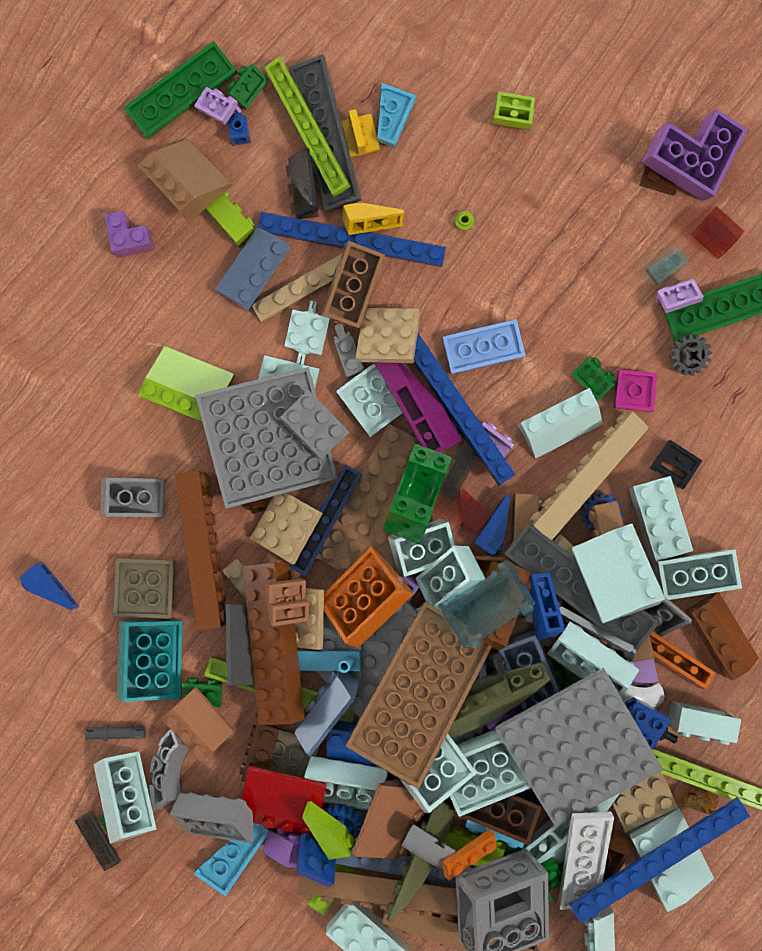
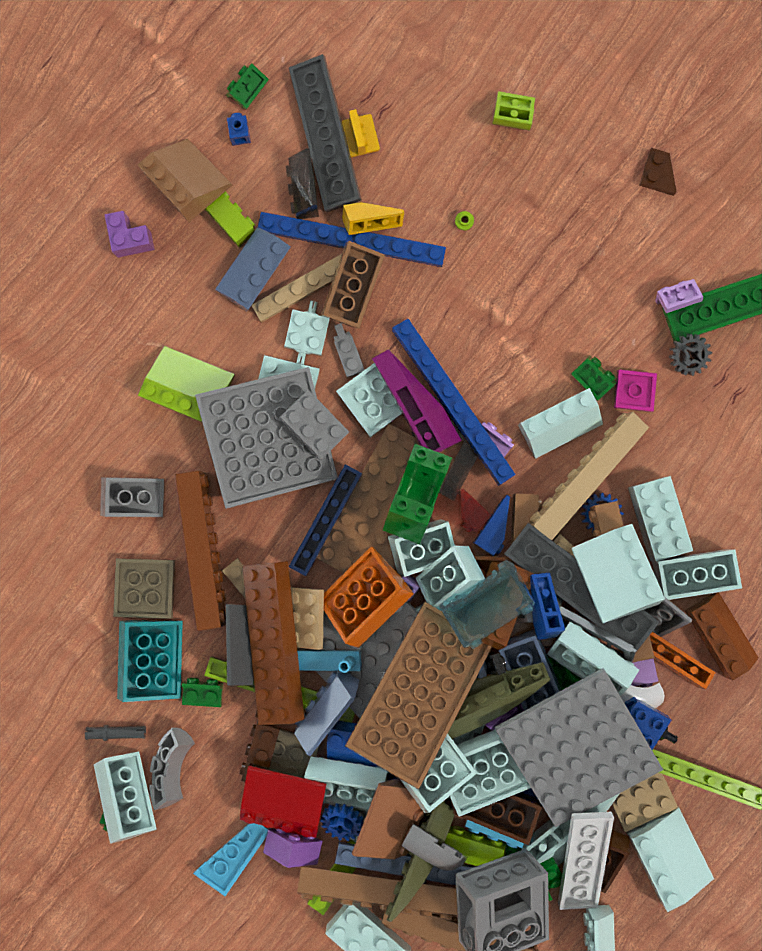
blue slope [19,562,79,610] -> none
clear smoke plate [74,811,121,871] -> none
green plate [124,41,237,139] -> none
nougat slope [161,687,235,762] -> none
light grey slope [169,792,254,844] -> none
lavender bracket [194,87,242,125] -> none
reddish brown plate [246,499,266,514] -> none
tan plate [250,493,323,565] -> none
lime plate [264,56,351,197] -> none
nougat slope [266,579,309,627] -> none
blue plate [297,833,336,887] -> none
lime slope [302,801,355,860] -> none
tan plate [356,308,420,363] -> none
medium azure wing [377,83,416,148] -> none
light blue plate [442,319,526,375] -> none
orange plate [442,829,497,881] -> none
blue plate [569,797,750,924] -> none
medium lavender brick [641,109,748,201] -> none
clear light blue plate [646,247,689,285] -> none
black plate [650,440,702,490] -> none
light aqua brick [668,701,741,745] -> none
clear yellow rock [682,790,718,814] -> none
clear red slope [691,206,744,259] -> none

